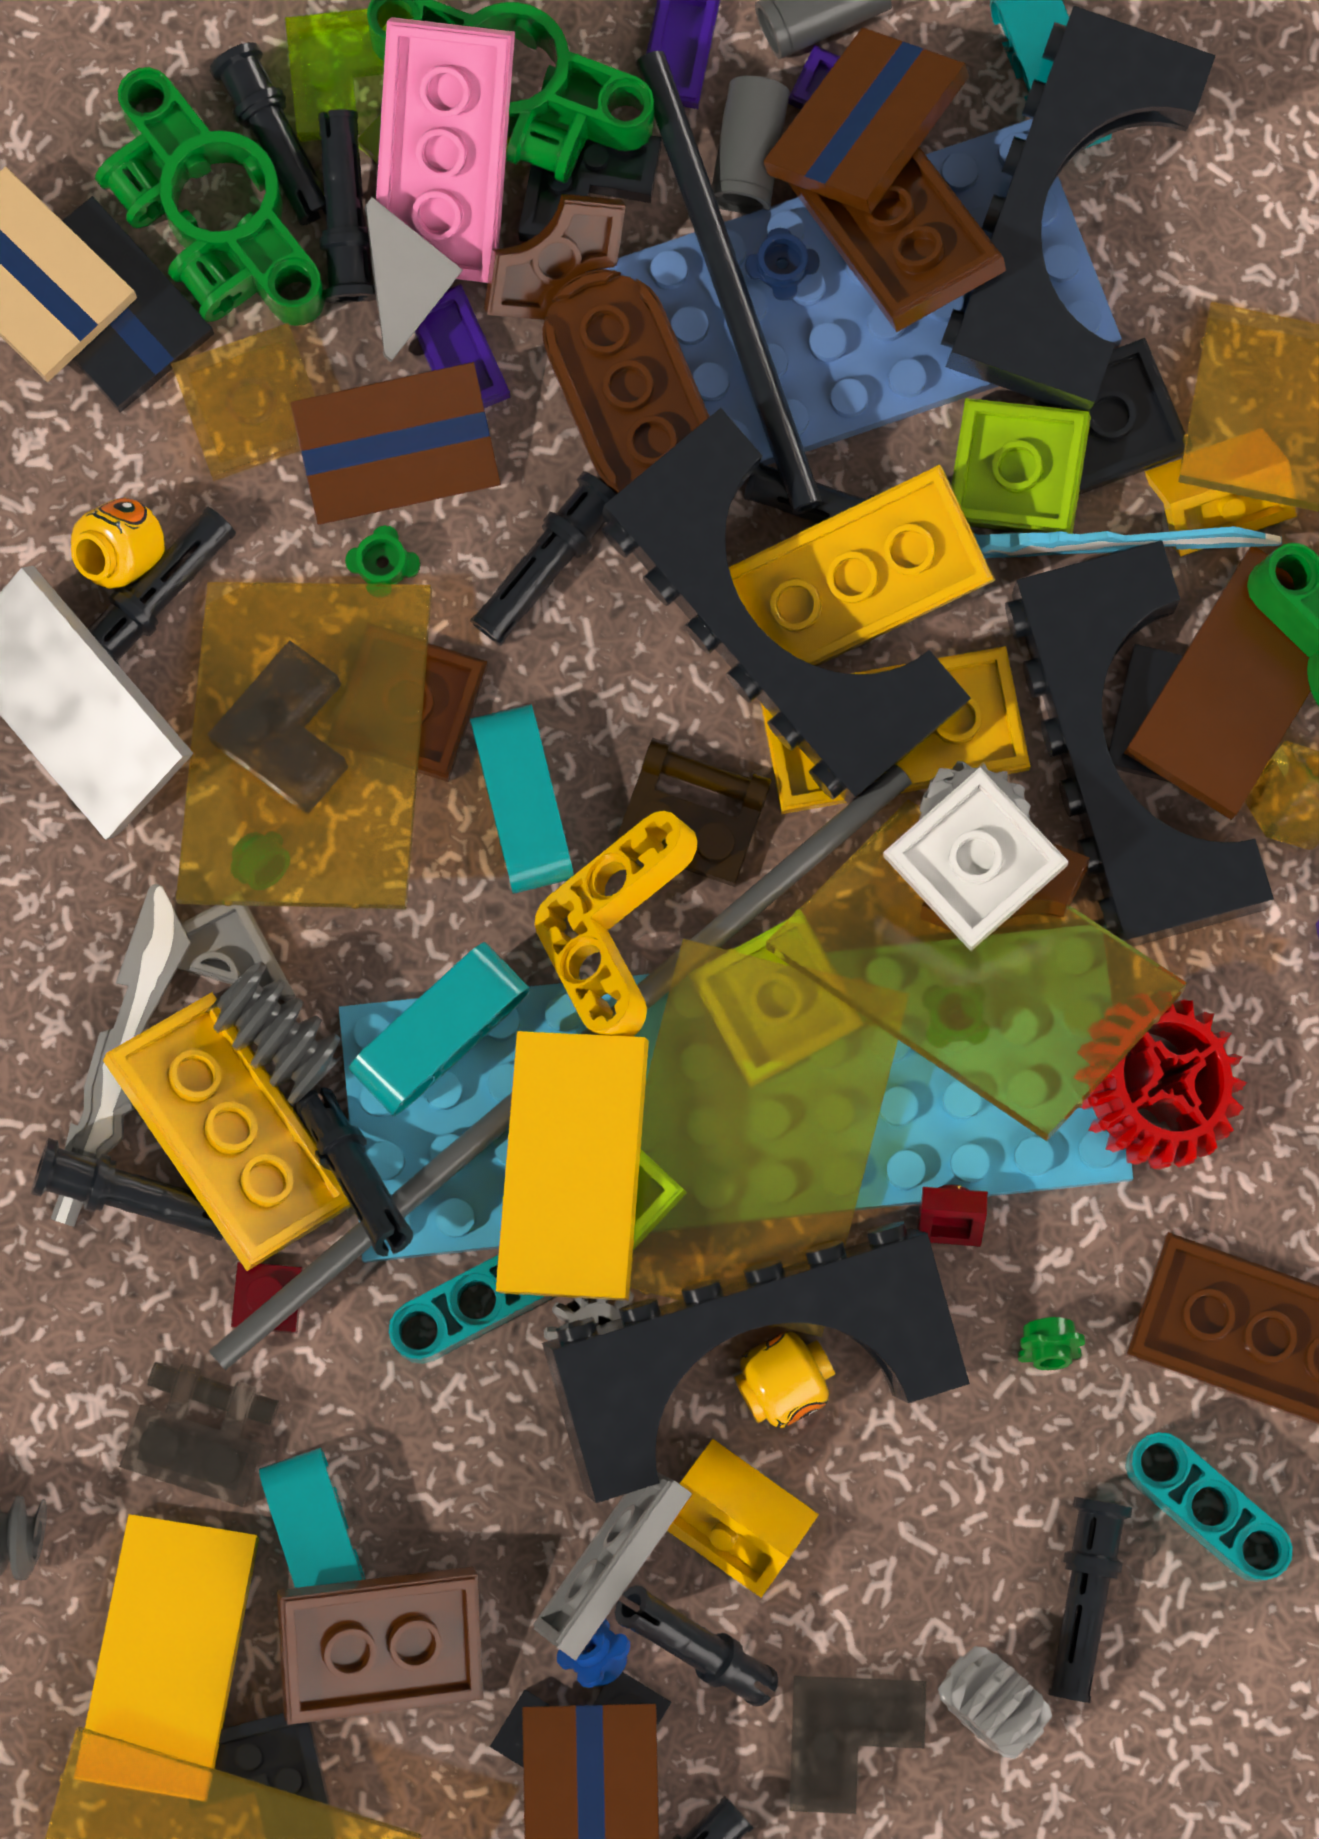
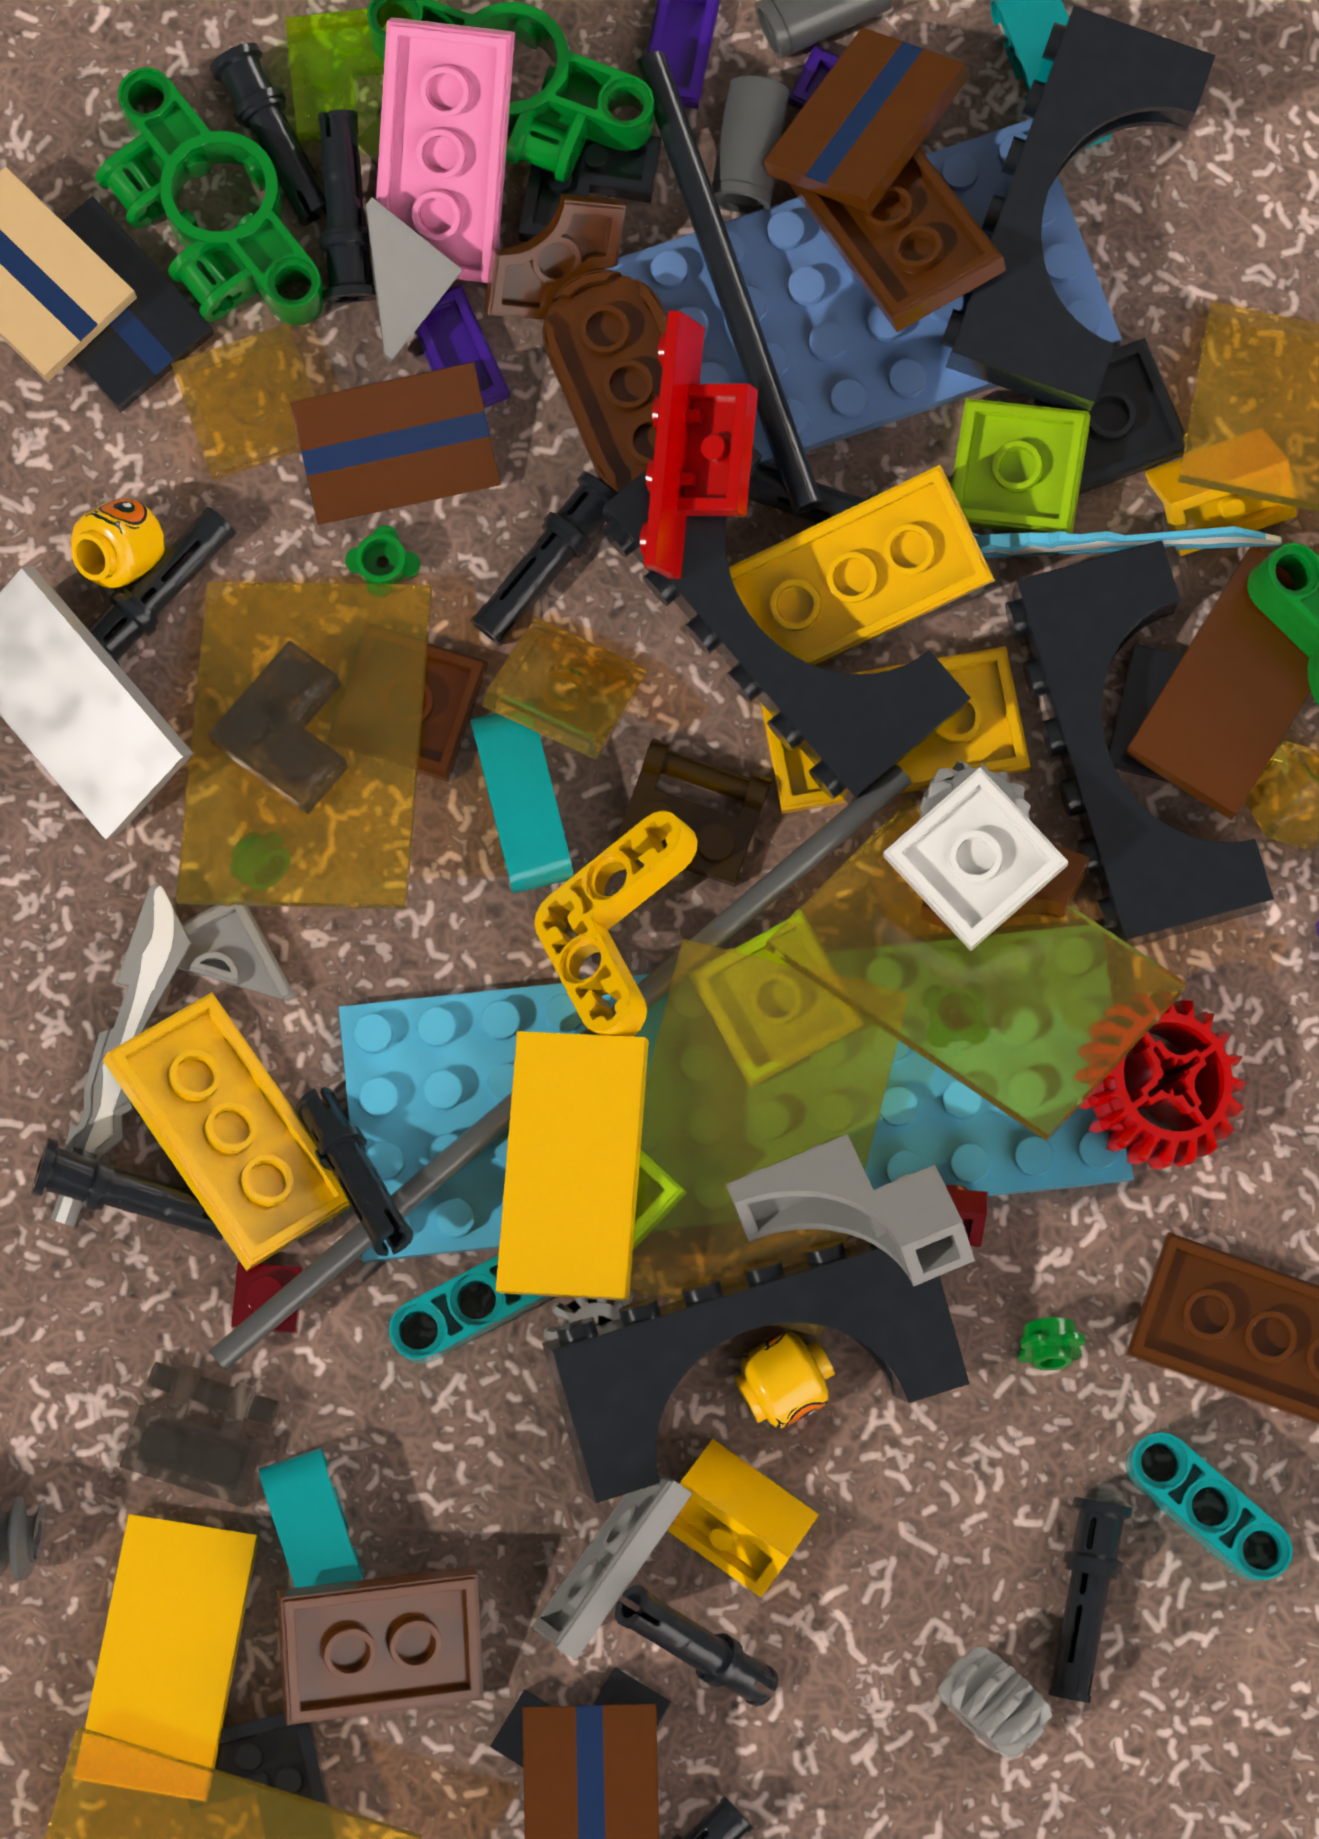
dark grey piece [206,961,342,1105] -> none
teal beam [349,942,530,1116] -> none
blue plate [557,1618,631,1688] -> none
dark blue plate [745,228,820,301] -> none
clear smoke plate [789,1676,926,1814] -> none
none -> clear yellow tile [482,617,648,760]
none -> red bracket [640,311,758,579]
none -> light grey arch [726,1134,975,1286]

